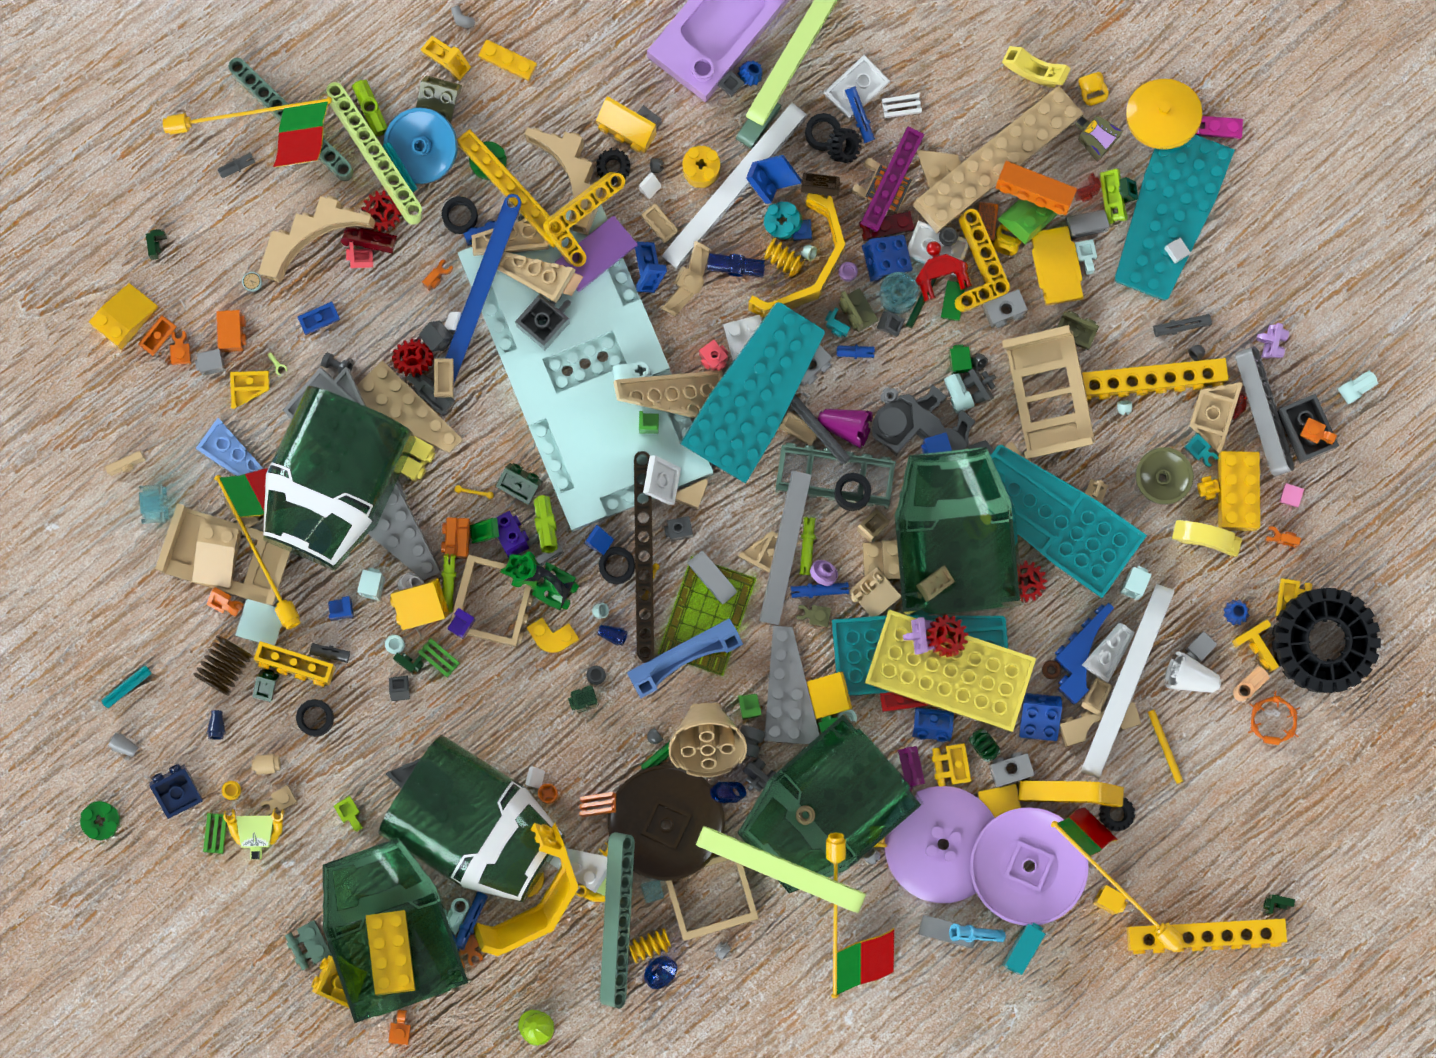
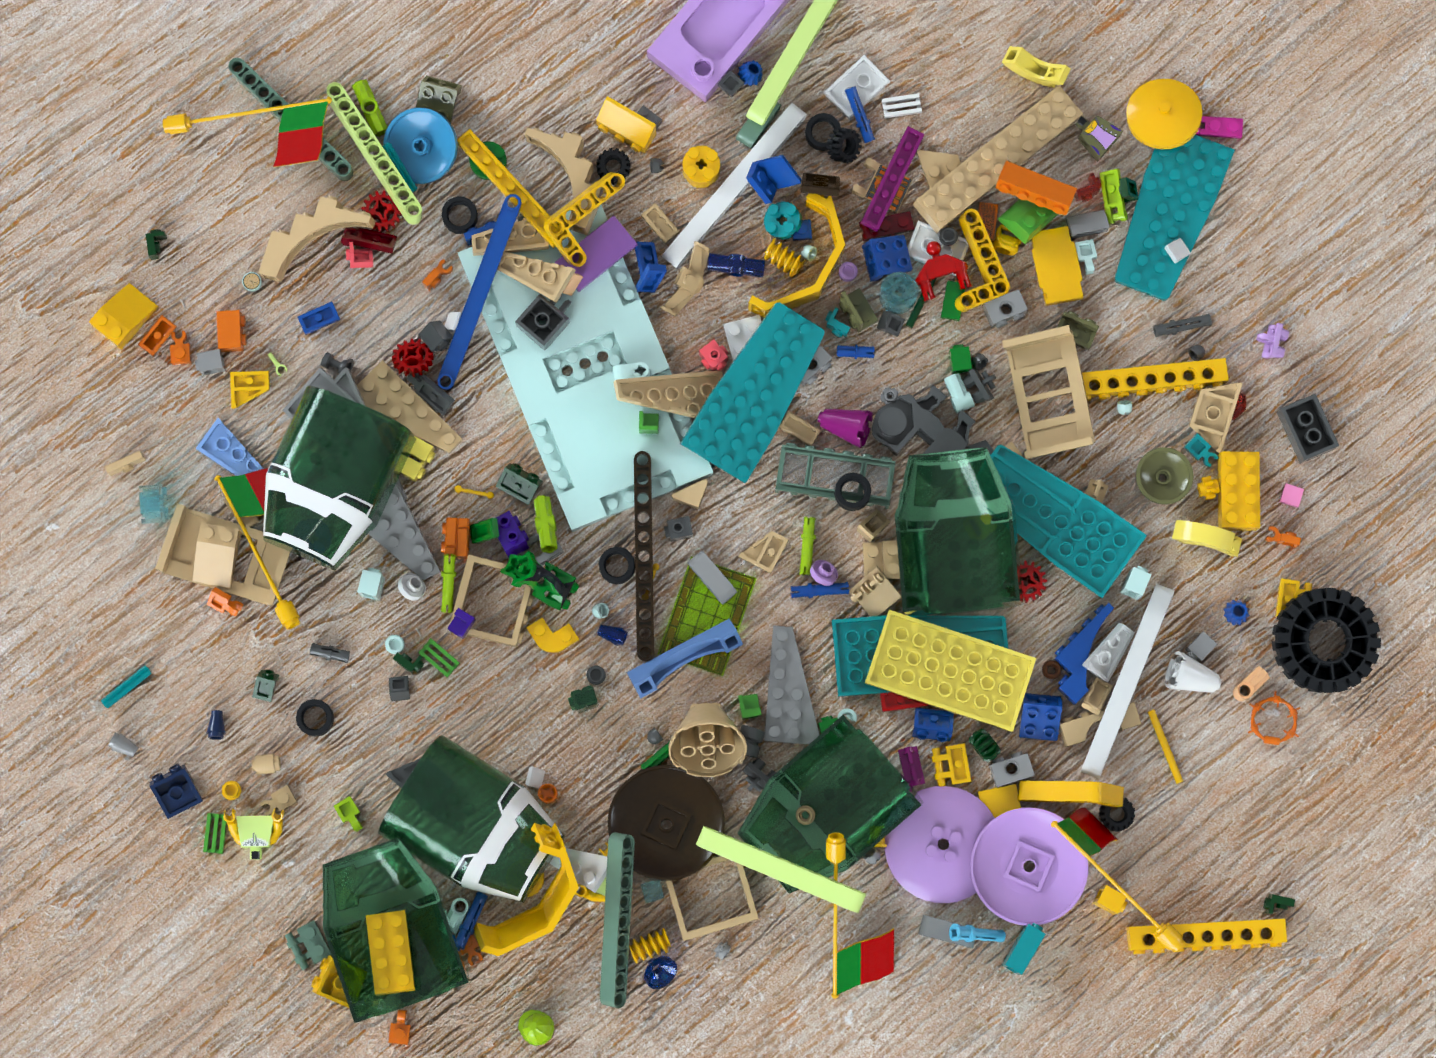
green plate [80,801,120,841] -> none
dark brown piece [193,635,253,696] -> none
dark grey axle [218,152,256,178] -> none
light aqua slope [235,599,281,646] -> none
yellow brick [254,641,336,687] -> none
blue panel [328,596,354,621] -> none
yellow panel [390,578,450,630] -> none
yellow bracket [420,36,471,81] -> none
tan tile [434,358,454,397] -> none
light grey arm [451,6,475,29] -> none
yellow plate [478,39,537,81] -> none
orange tile [579,792,616,817] -> none
blue slope [584,525,614,555] -> none
white slope [639,172,661,199] -> none
white plate [643,456,681,505] -> none
clear blue piece [710,782,746,803] -> none
light grey tile [759,471,812,625] -> none
dark grey axle [790,394,850,464] -> none
olive plate [796,605,831,628] -> none
yellow tile [806,672,852,719] -> none
lavender hips [903,617,934,655] -> none
tan plate [916,565,955,602] -> none
blue brick [921,432,952,460] -> none
red gear [926,615,968,658] -> none
yellow piece [1078,71,1109,106] -> none
yellow bracket [1232,619,1279,672] -> none
light grey beam [1235,346,1294,477] -> none
orange plate [1300,418,1337,445] -> none
light aqua piece [1338,370,1379,405] -> none

